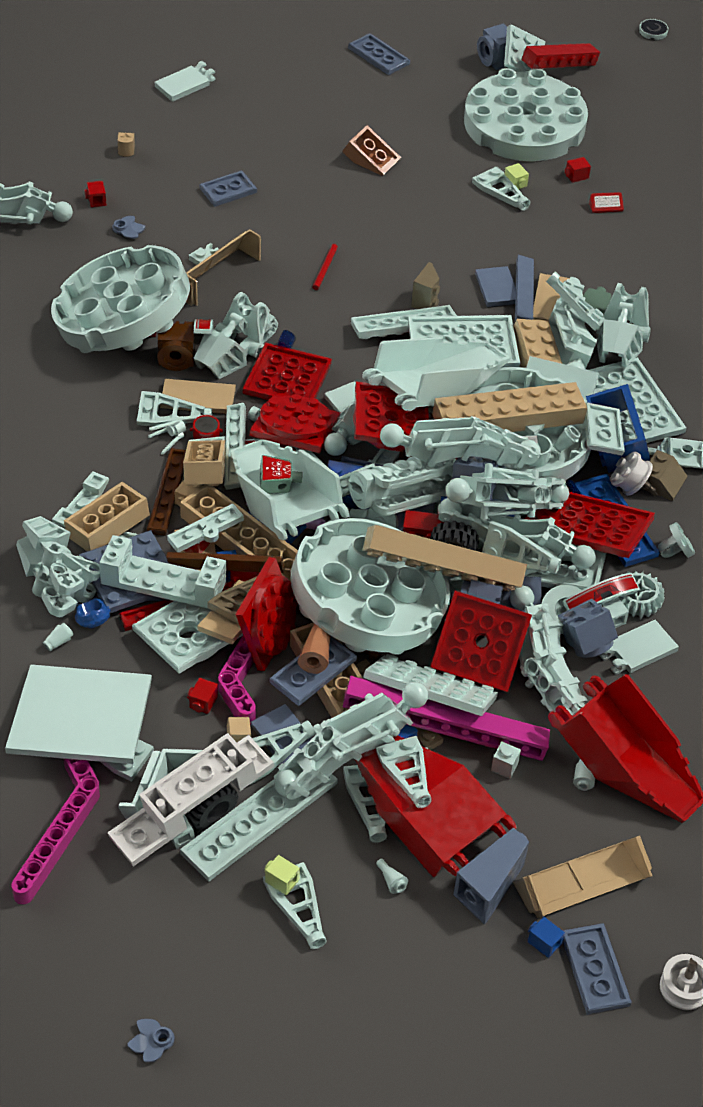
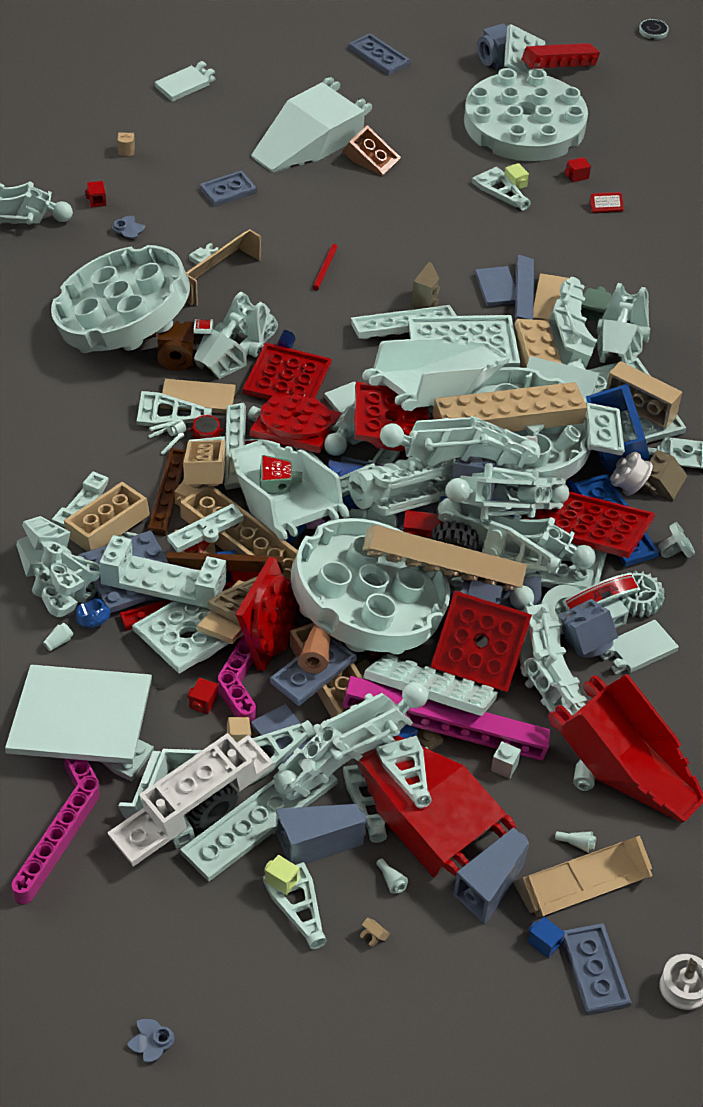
light aqua plate [546,271,605,331] -> none
none -> light aqua windscreen [251,77,372,173]
none -> sand blue slope [276,804,367,865]
none -> tan tile [360,918,390,947]
none -> light aqua cone [555,831,596,853]
none -> tan brick [606,361,682,429]

